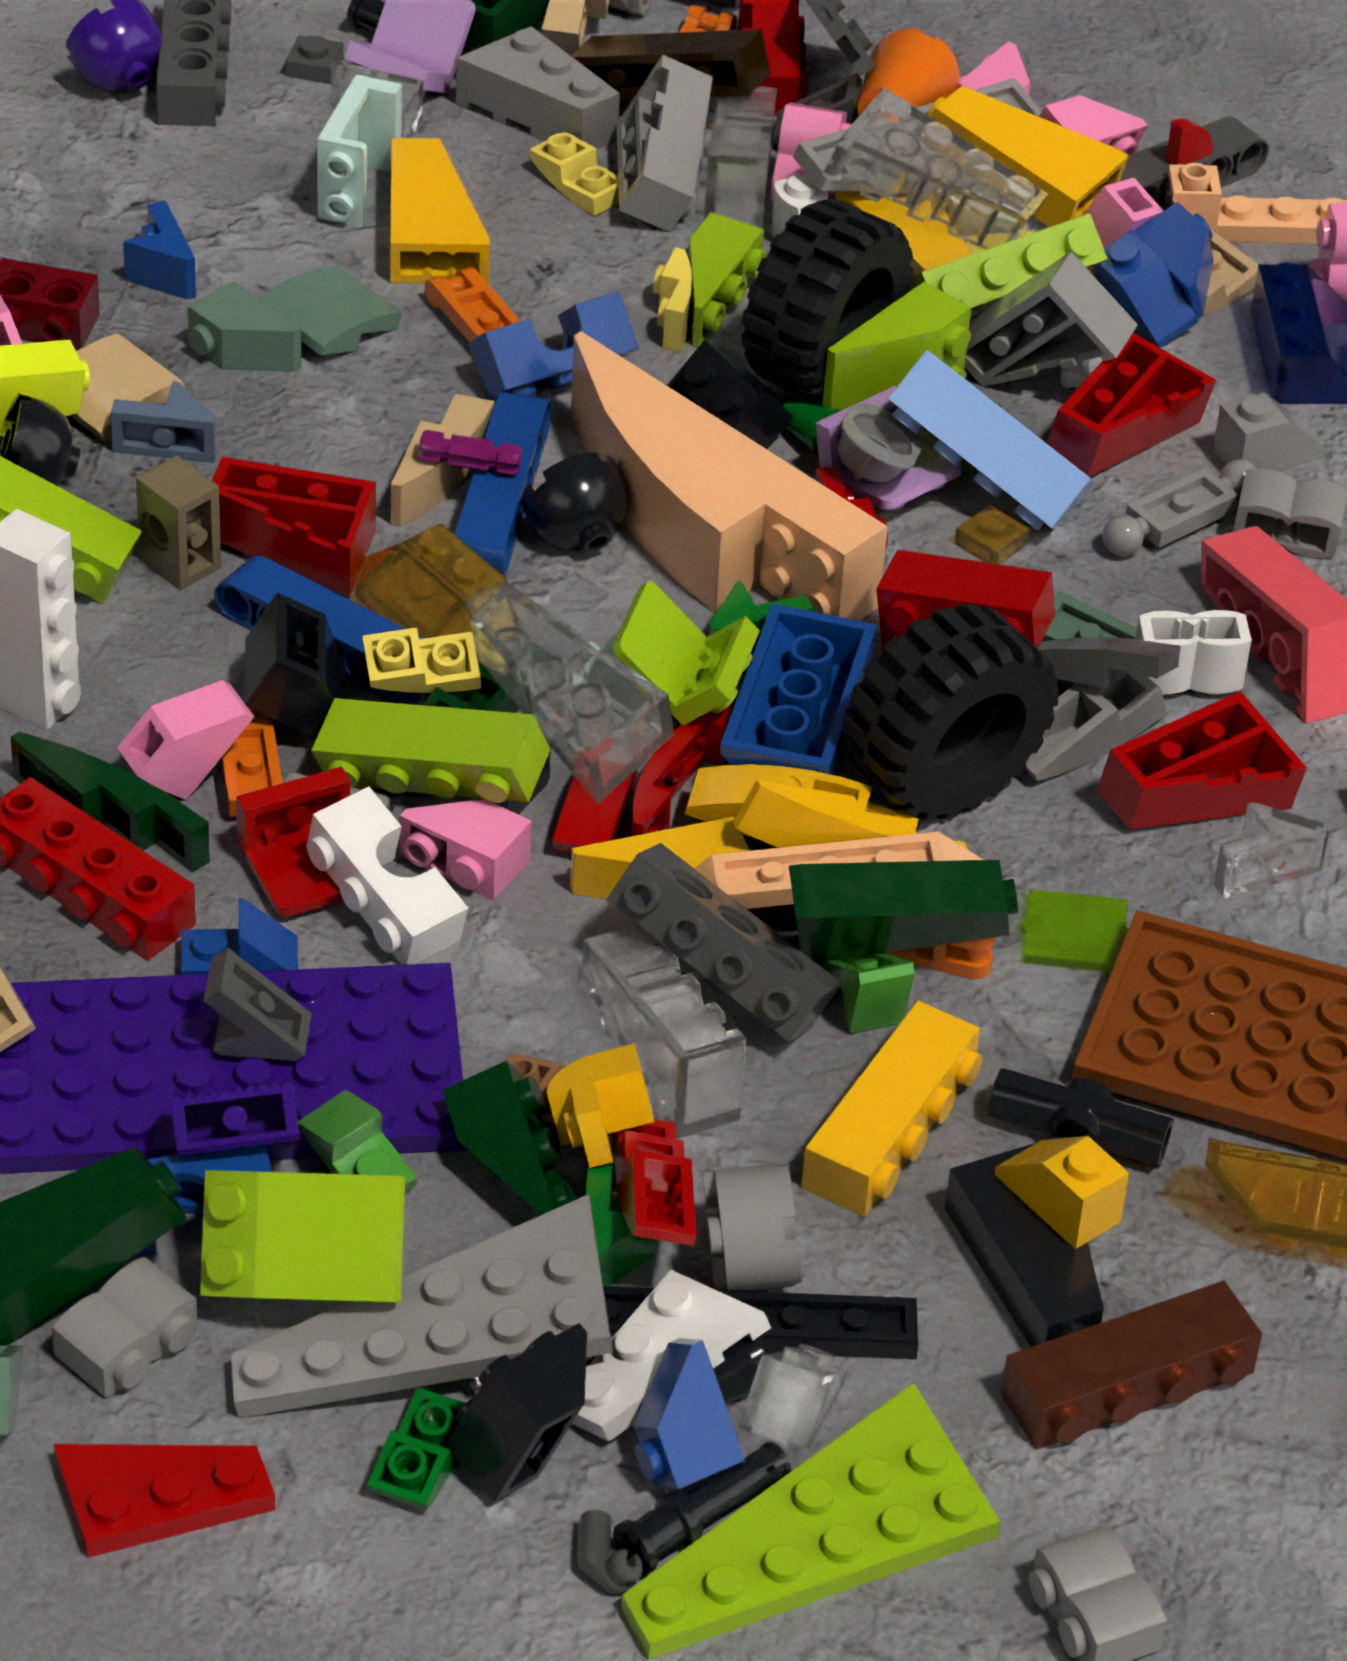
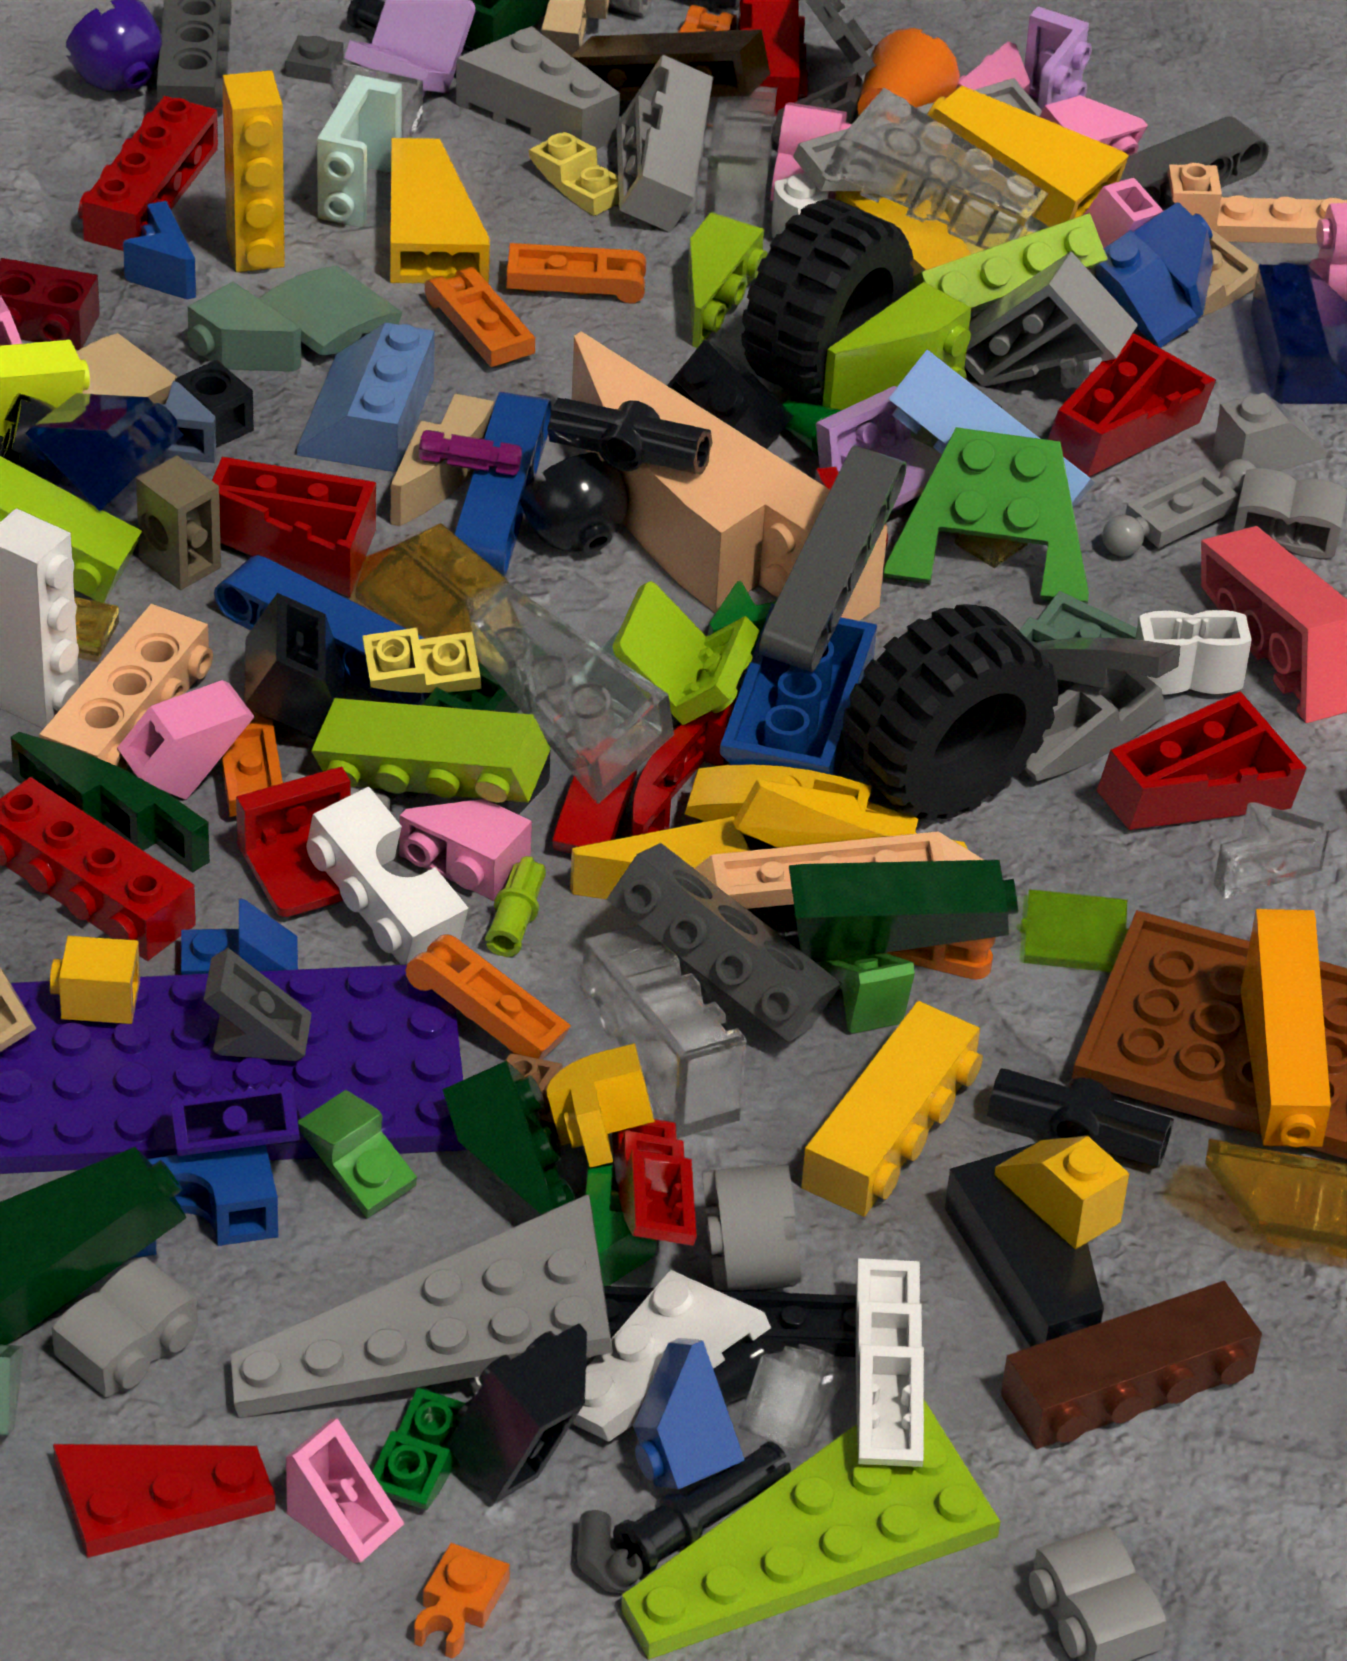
lime slope [200,1170,405,1302] -> none
blue arch [468,291,639,400] -> none
light yellow slope [653,247,692,352] -> none
light grey piece [838,404,921,483] -> none
red wedge [876,549,1055,653] -> none
red tile [1165,118,1213,165] -> none
none -> clear blue slope [25,393,184,511]
none -> light nougat brick [39,604,213,770]
none -> yellow brick [50,936,140,1024]
none -> clear yellow plate [74,597,119,657]
none -> red brick [78,96,218,251]
none -> black brick [175,360,254,448]
none -> yellow brick [222,70,285,272]
none -> bright pink slope [286,1418,405,1563]
none -> medium blue slope [297,323,435,472]
none -> orange plate [405,934,571,1059]
none -> orange plate [414,1543,510,1659]
none -> lime axle [485,856,546,957]
none -> orange plate [506,243,647,304]
none -> black piece [547,398,713,474]
none -> dark grey beam [759,445,906,672]
none -> white slope [856,1258,924,1467]
none -> bright green wing [884,427,1089,604]
none -> lavender bracket [1024,6,1092,110]
none -> light orange slope [1241,909,1331,1147]

